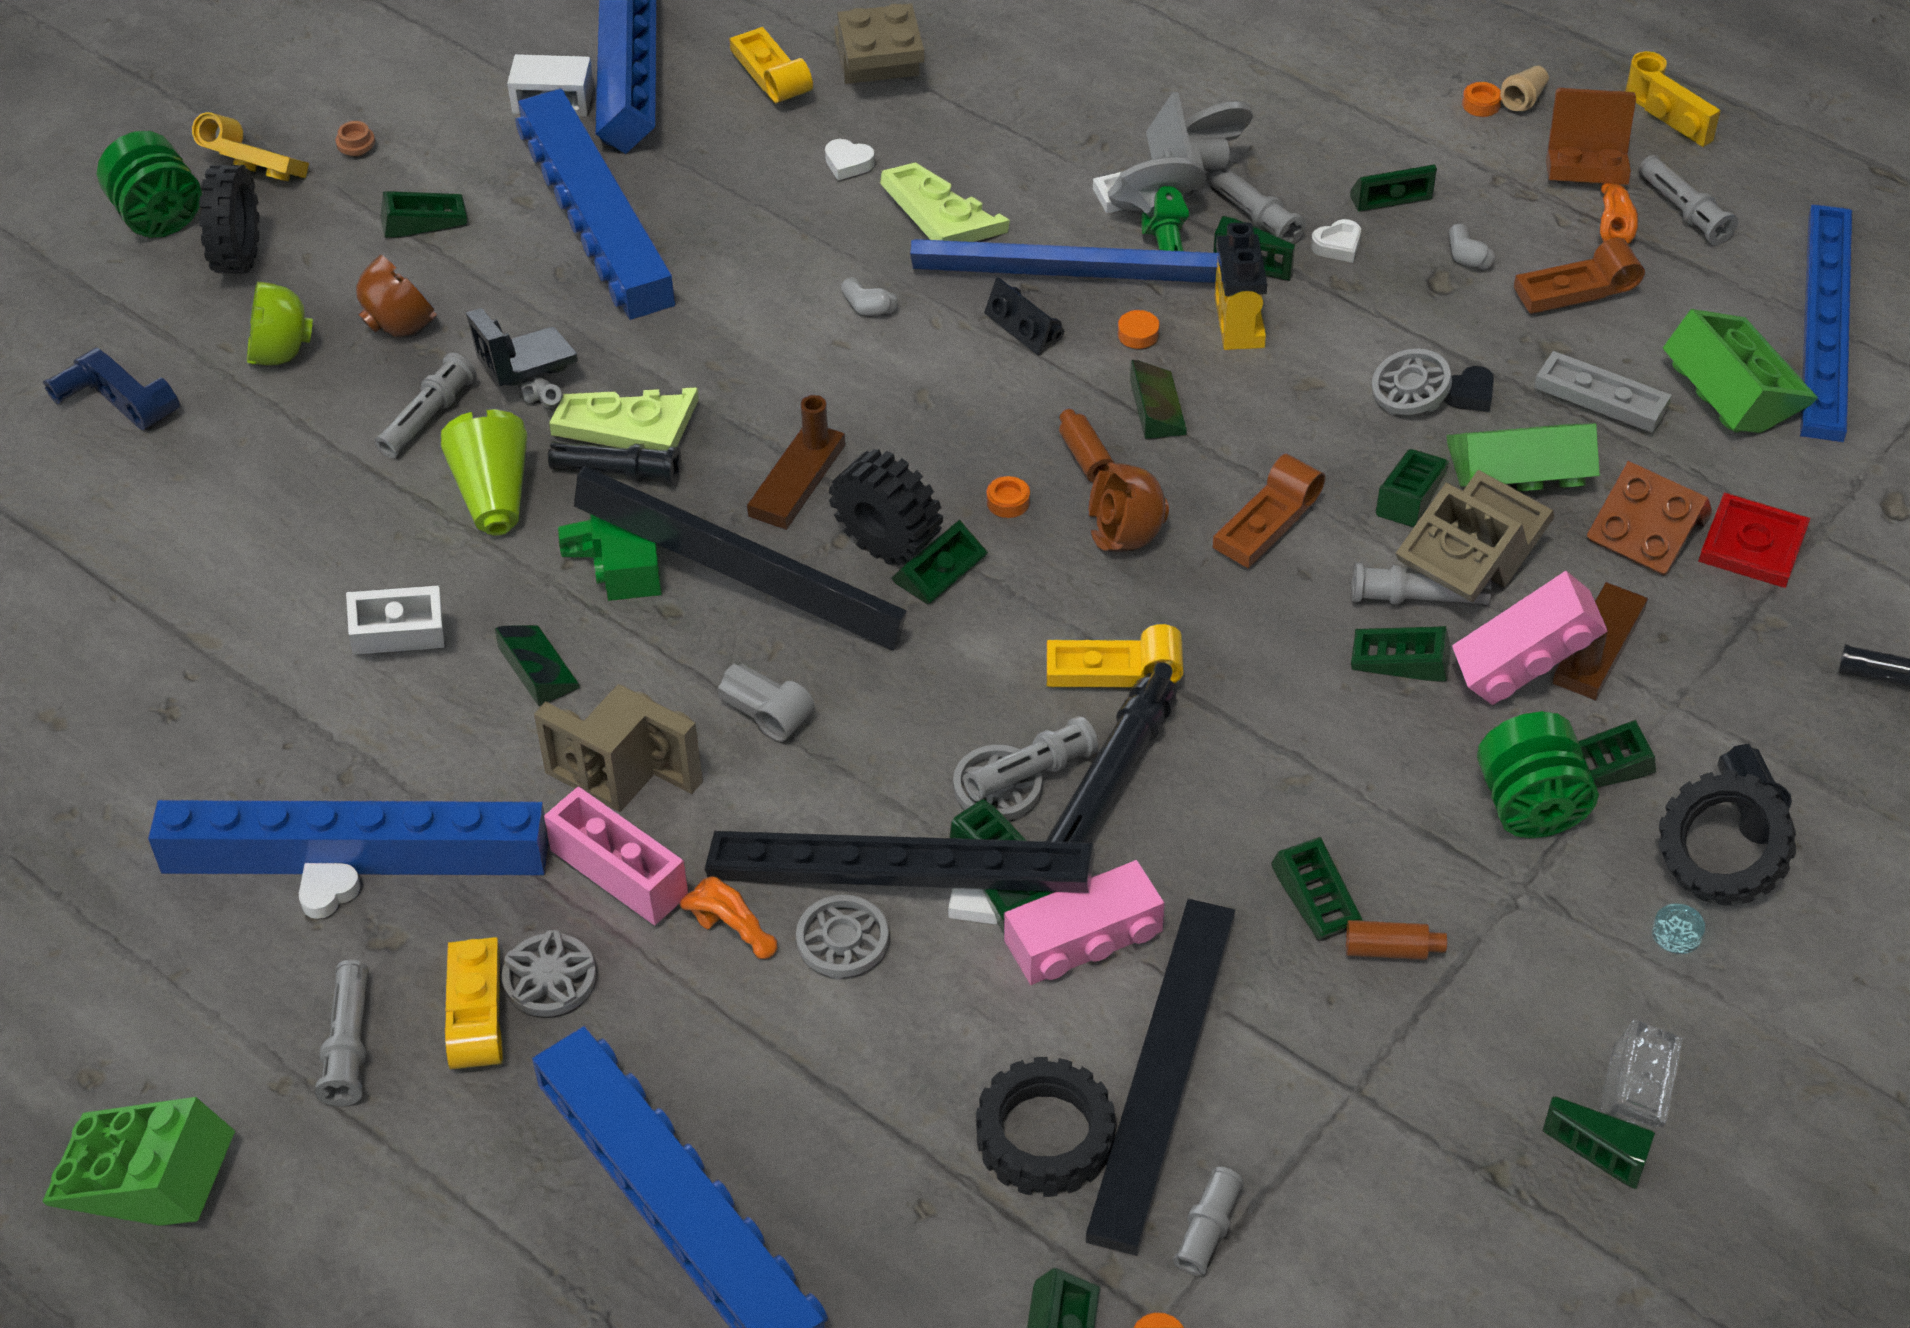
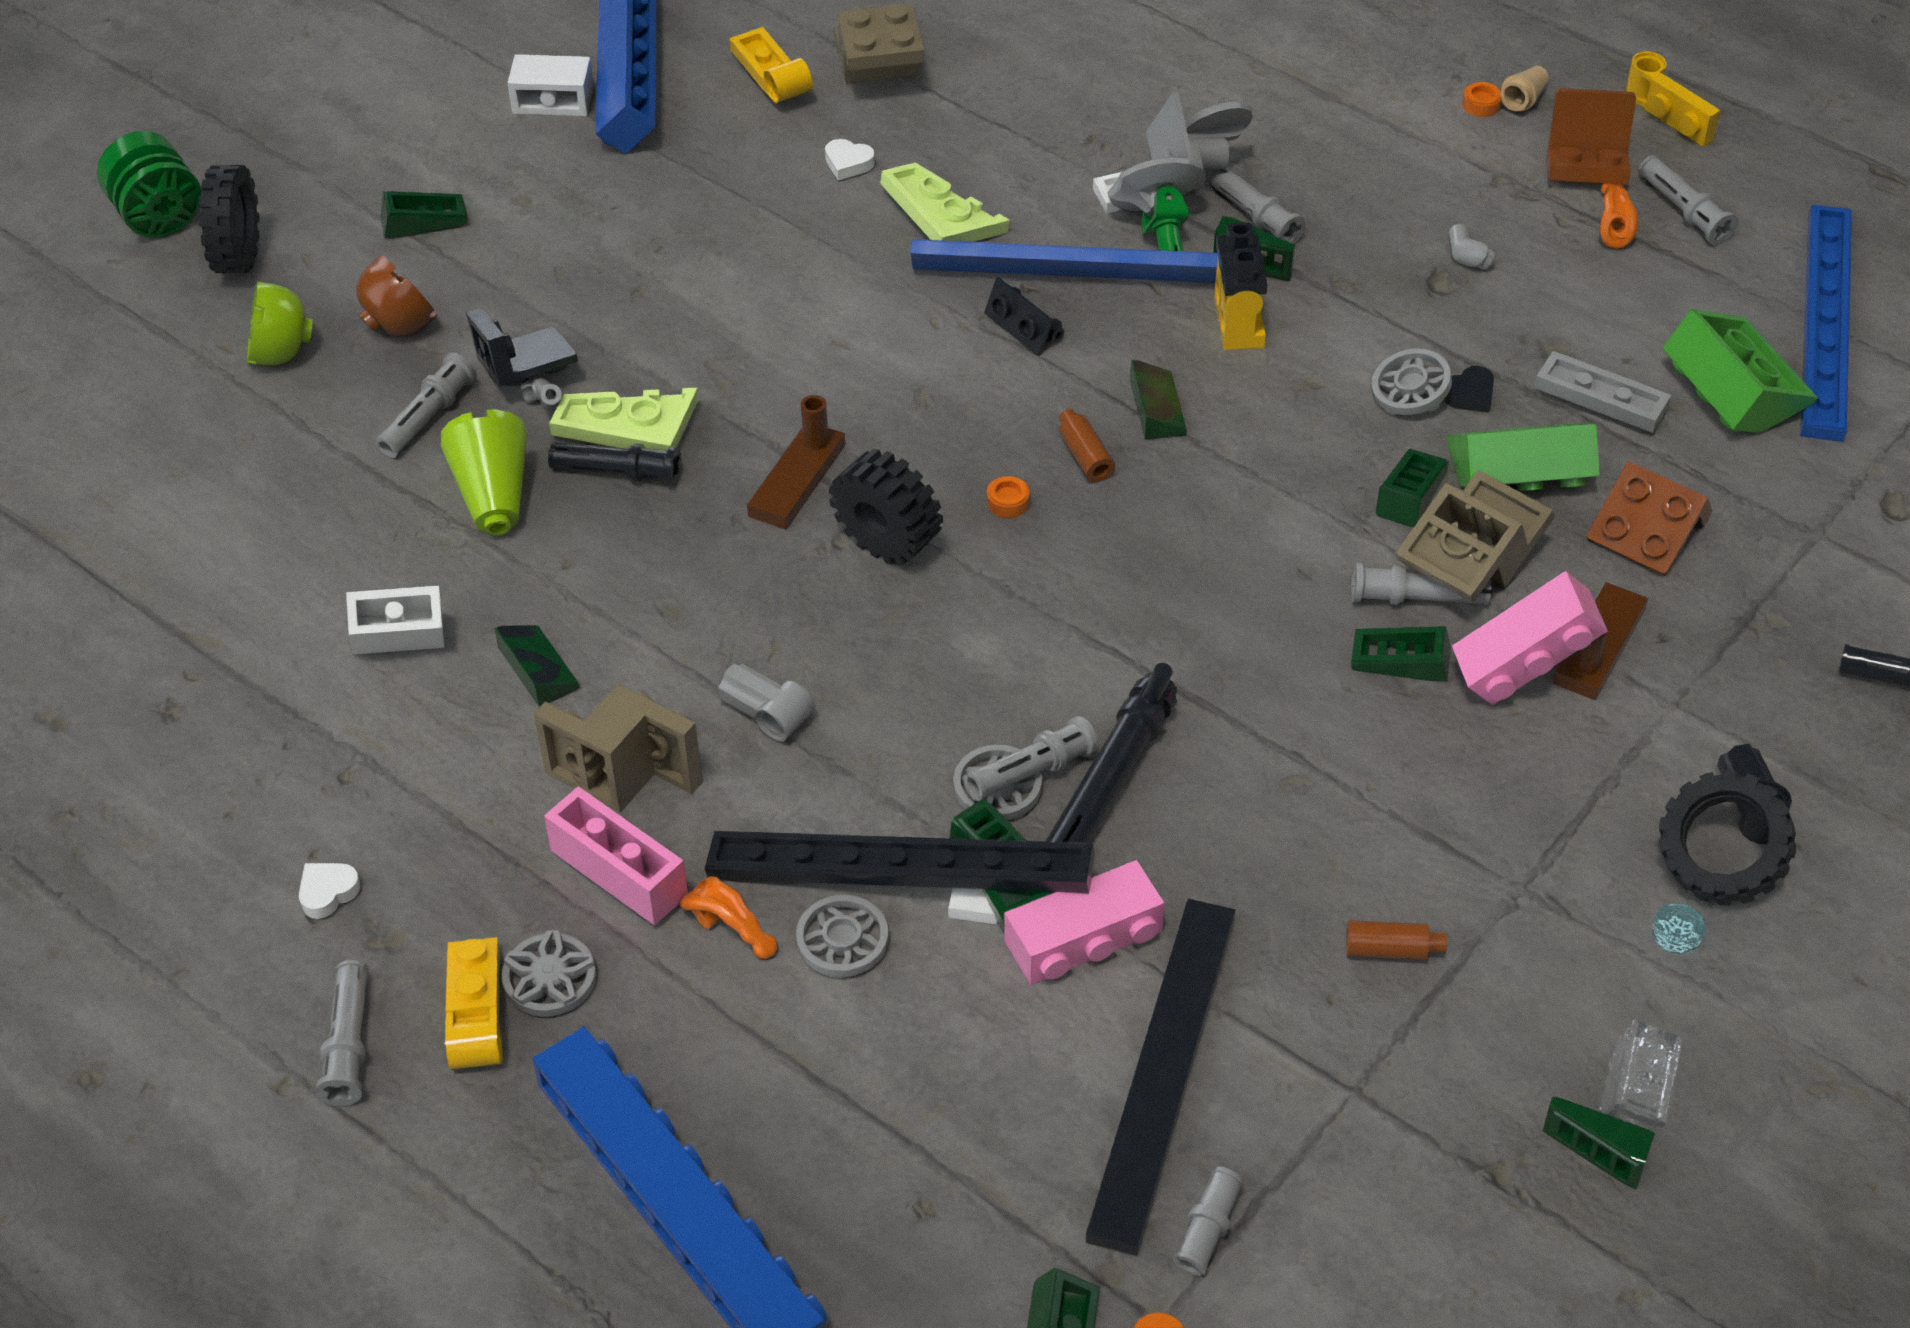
bright green slope [42,1097,235,1226] -> none
dark blue beam [43,347,180,430] -> none
blue brick [148,800,549,875] -> none
yellow plate [192,112,309,182] -> none
nougat plate [335,121,375,156] -> none
blue brick [515,88,675,320] -> none
green hinge [558,514,661,601] -> none
black tile [574,466,907,651] -> none
light grey arm [841,277,898,316] -> none
dark green slope [891,519,988,605] -> none
black tyre [976,1057,1115,1197] -> none
yellow plate [1047,624,1183,687] -> none
dark orange cylinder [1089,463,1169,552] -> none
orange tile [1118,310,1159,349] -> none
dark orange plate [1213,453,1326,568] -> none
dark green slope [1271,837,1363,940] -> none
white tile [1311,219,1361,263] -> none
dark green slope [1350,164,1437,212] -> none
green wheel [1476,711,1599,839] -> none
dark orange plate [1514,238,1645,314] -> none
dark green slope [1578,719,1656,788] -> none
red tile [1698,492,1811,588] -> none

